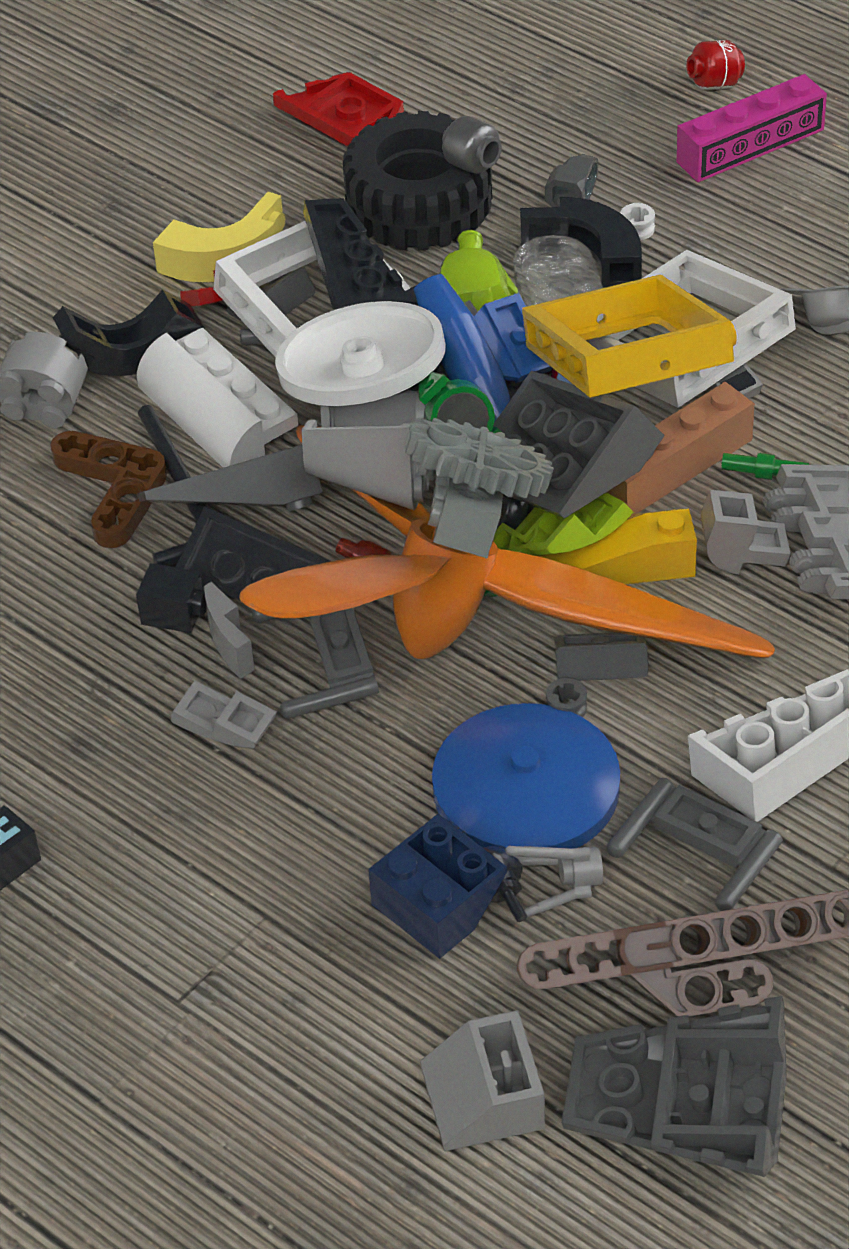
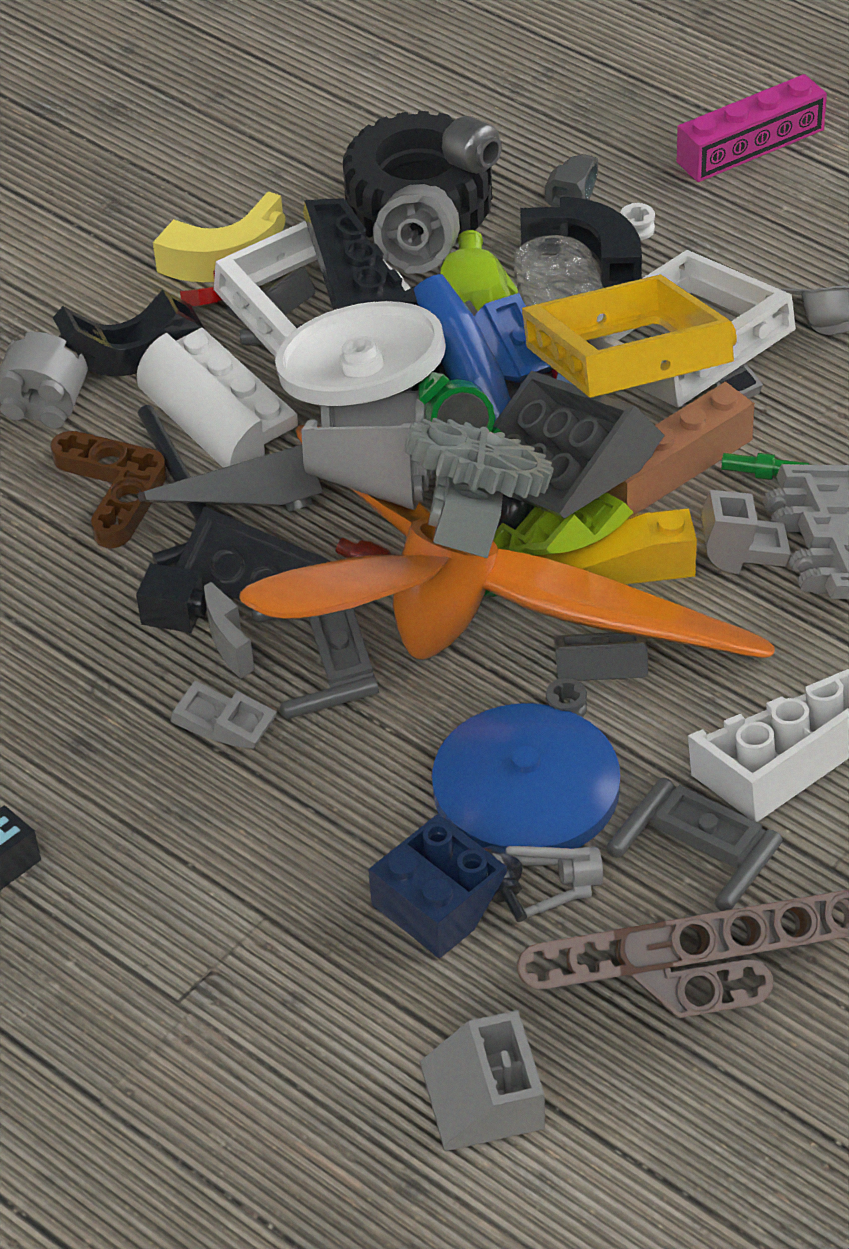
red wing [273,72,404,146] -> none
dark grey wedge [562,996,787,1177] -> none
red head [686,40,745,90] -> none
none -> light grey brick [373,184,460,274]

